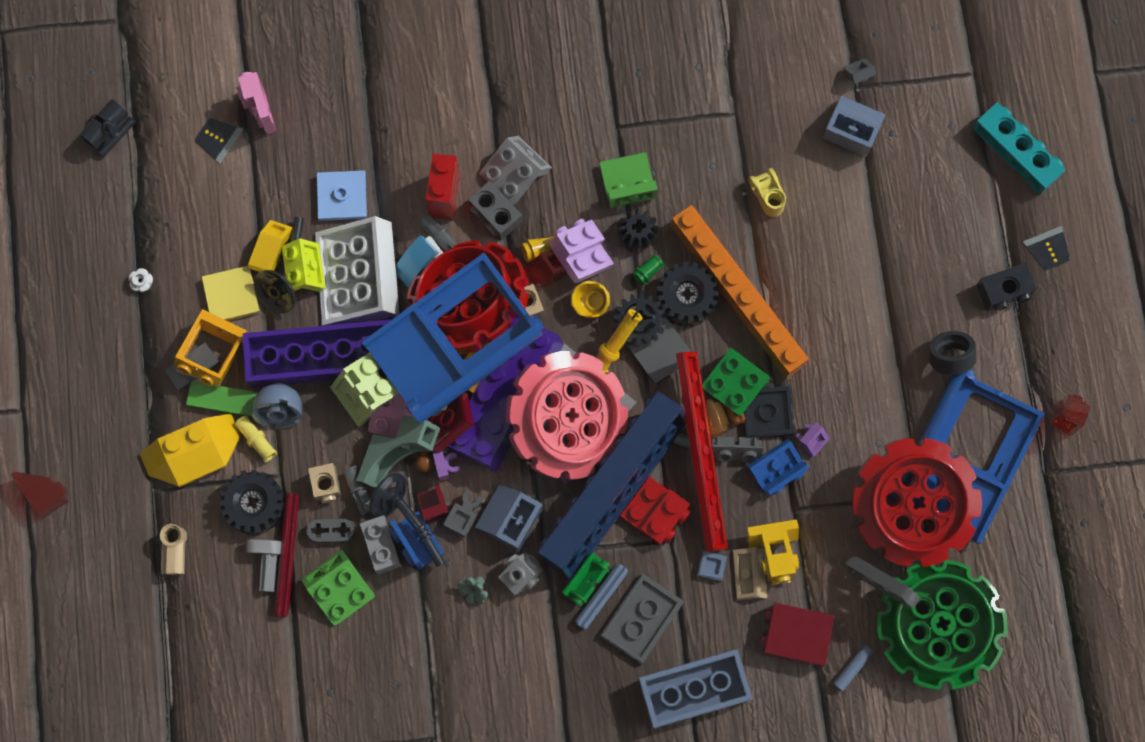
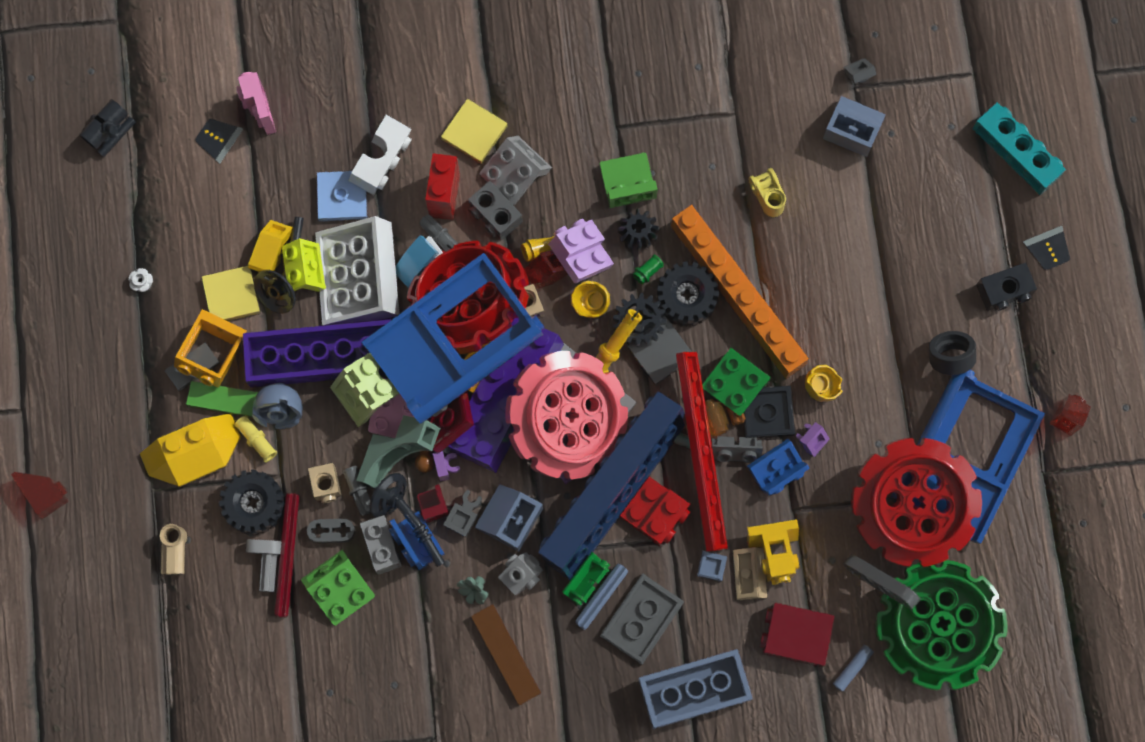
none -> white arch [349,115,412,195]
none -> light yellow tile [441,99,507,164]
none -> reddish brown tile [471,604,542,706]
none -> yellow hair [805,365,843,402]

